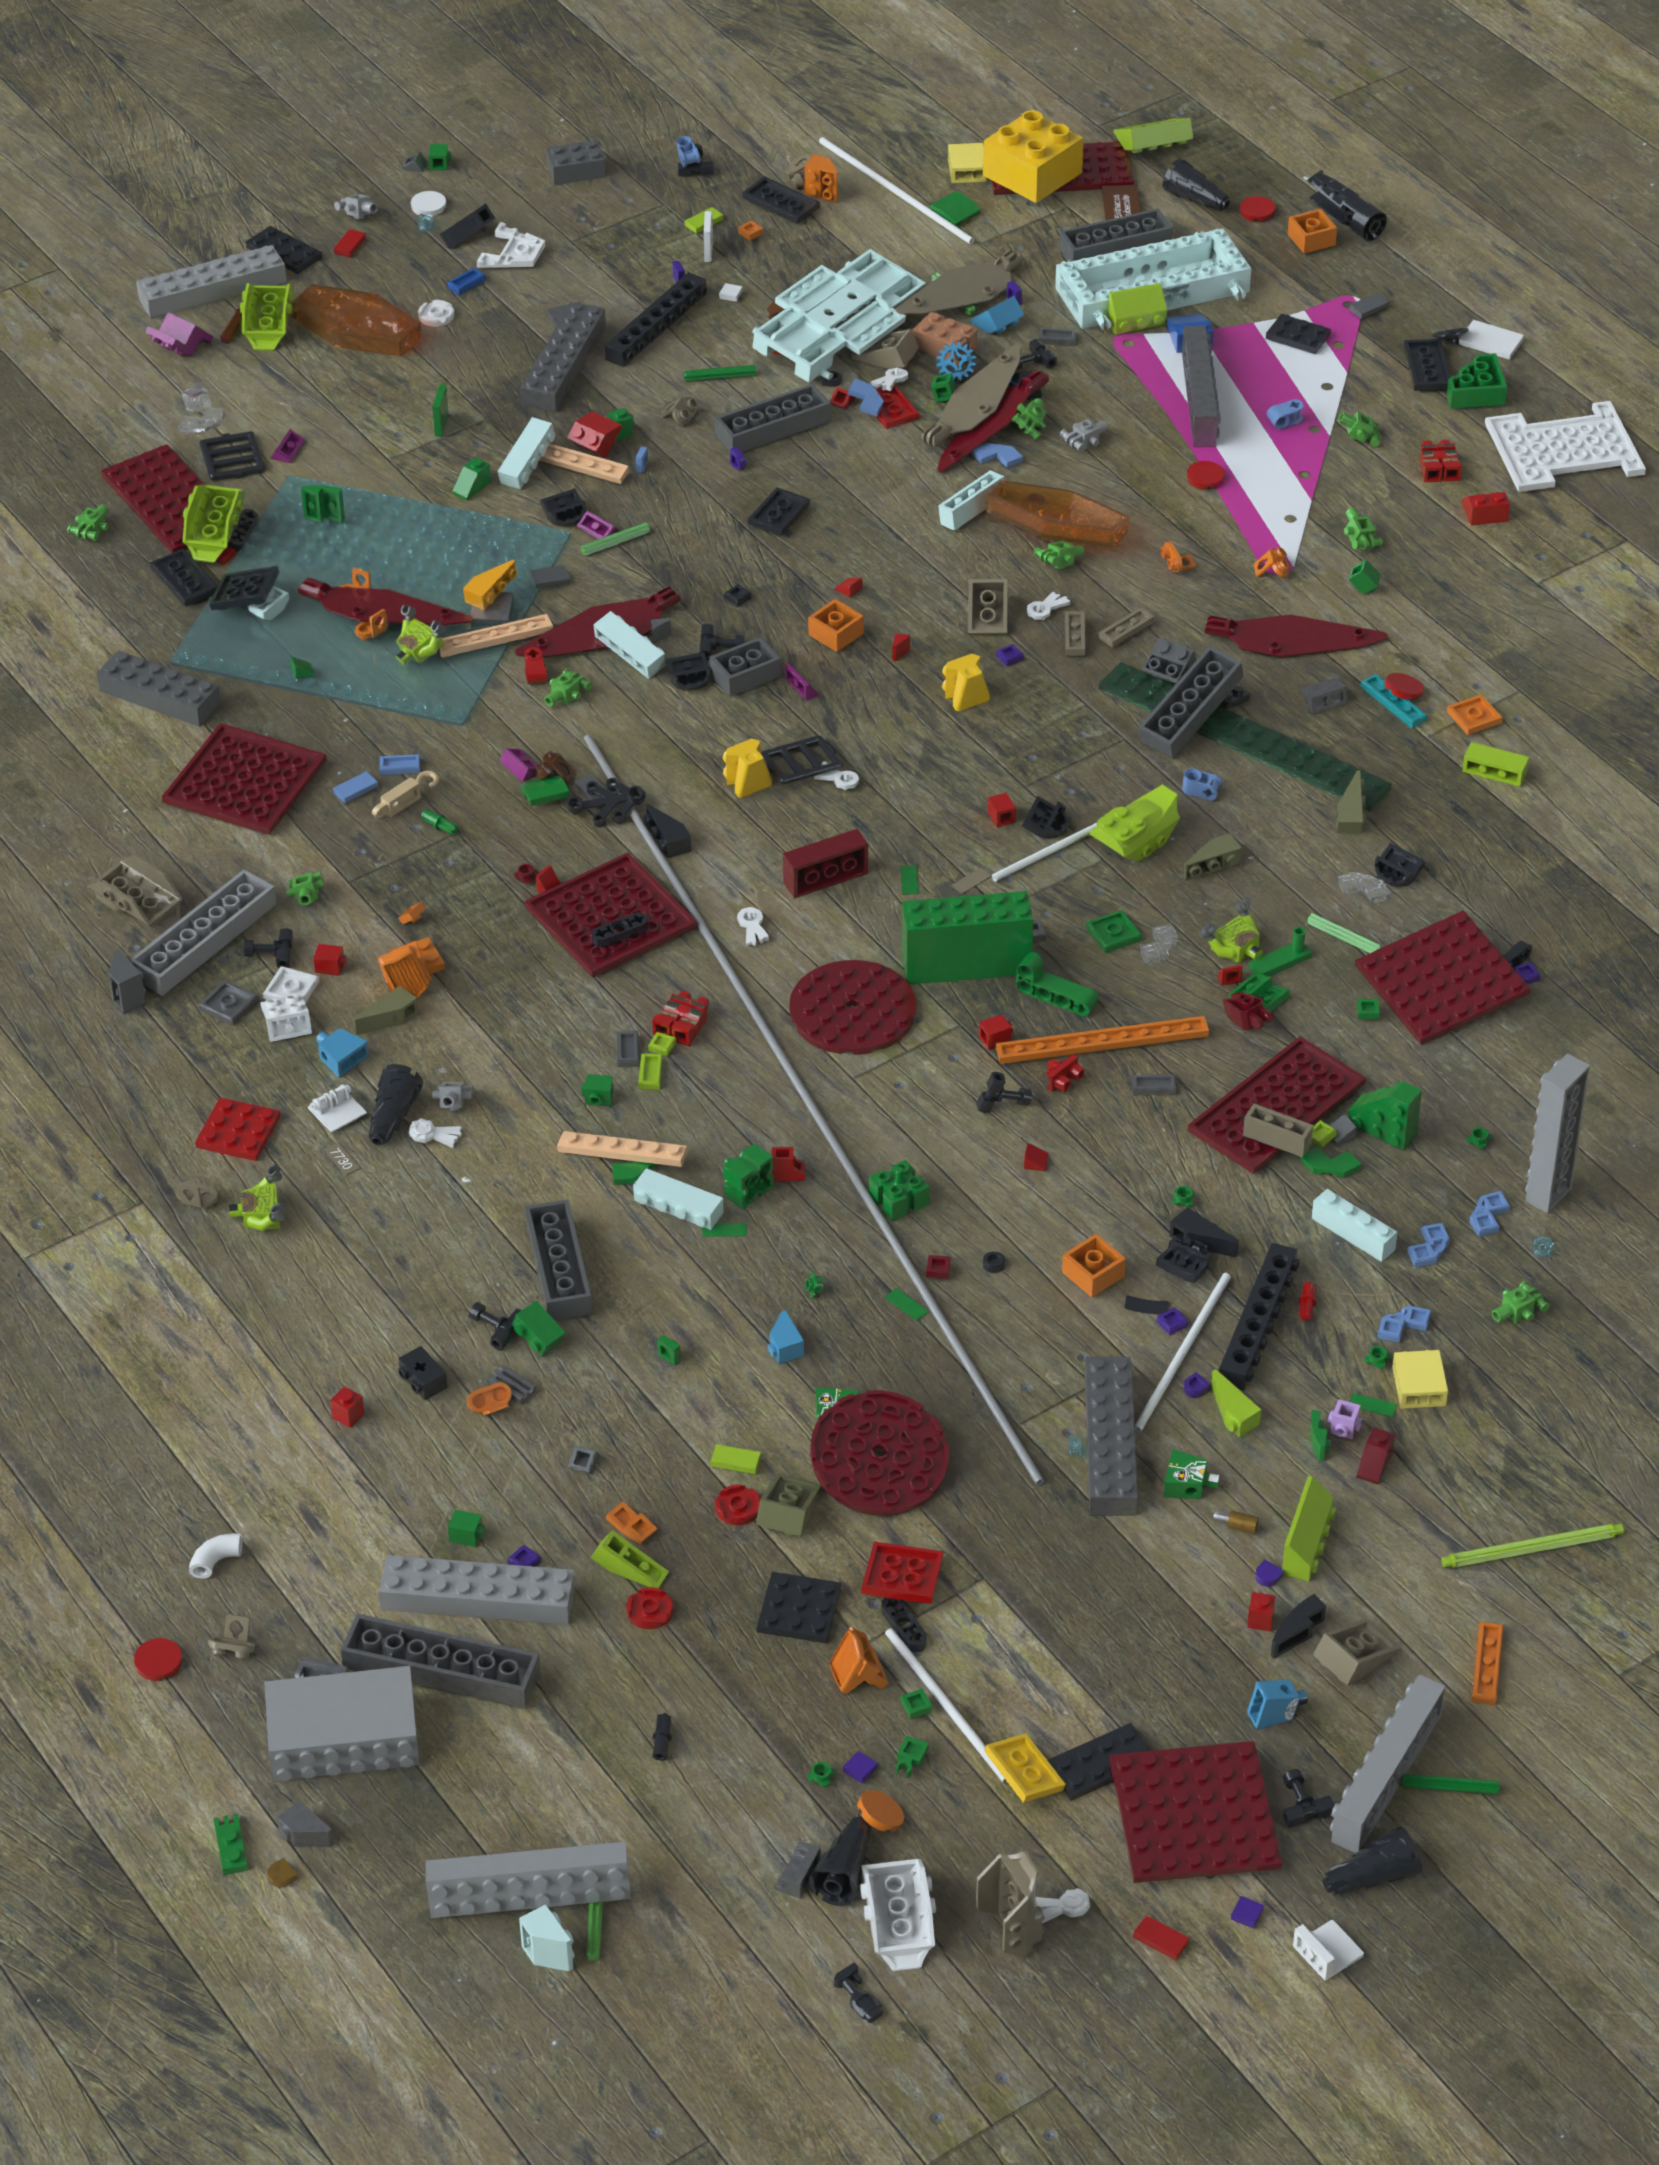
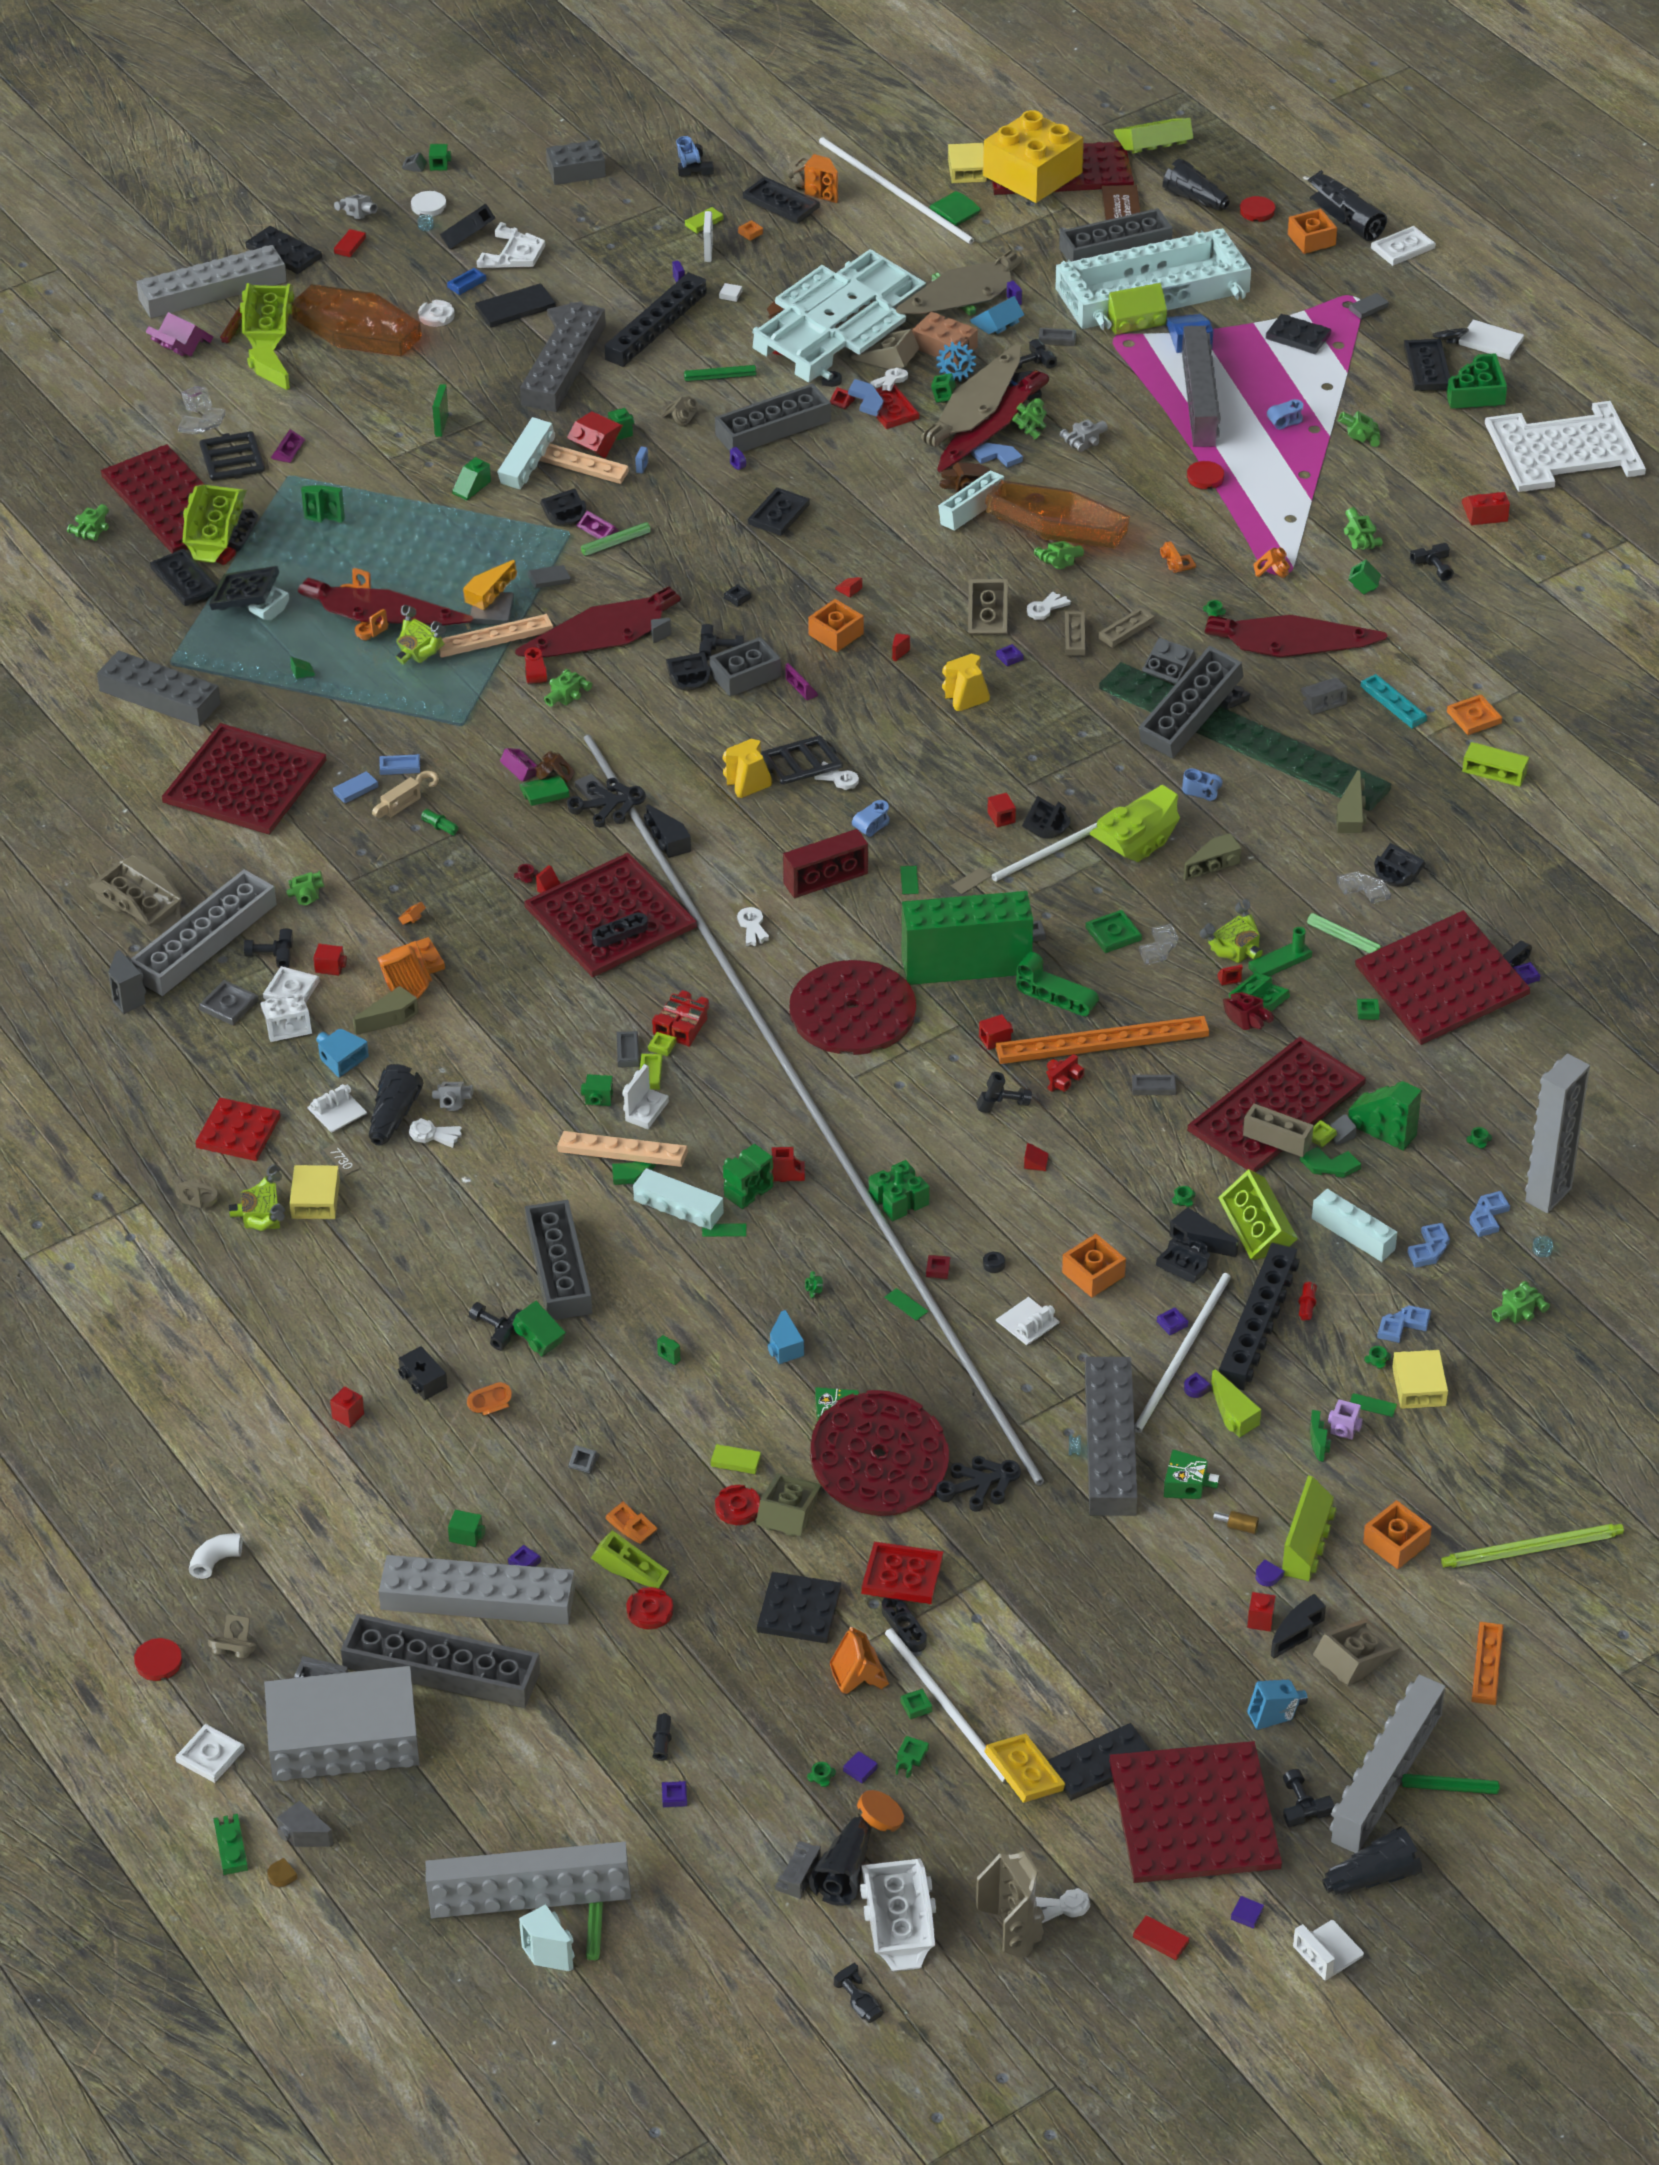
flat silver tile [487,1364,536,1404] -> none
light aqua brick [594,611,666,679] -> none
black sticker [1125,1295,1169,1314] -> none
dark red slope [1356,1427,1396,1485] -> none
red tile [1384,673,1424,700] -> none
red hips [1420,440,1462,482] -> none
none -> white tile [175,1724,245,1783]
none -> lime slope [247,344,290,390]
none -> light yellow brick [290,1165,340,1219]
none -> black tile [475,283,556,327]
none -> white bracket [623,1064,669,1129]
none -> dark purple tile [662,1781,687,1807]
none -> medium blue piece [852,800,890,837]
none -> black plant [936,1456,1021,1512]
none -> reddish brown hinge [939,462,990,492]
none -> white hinge [996,1297,1060,1345]
none -> green plate [1203,600,1226,617]
none -> lime slope [1218,1169,1298,1260]
none -> orange brick [1363,1500,1432,1569]
none -> white tile [1371,226,1436,266]
none -> black bar [1409,542,1454,581]

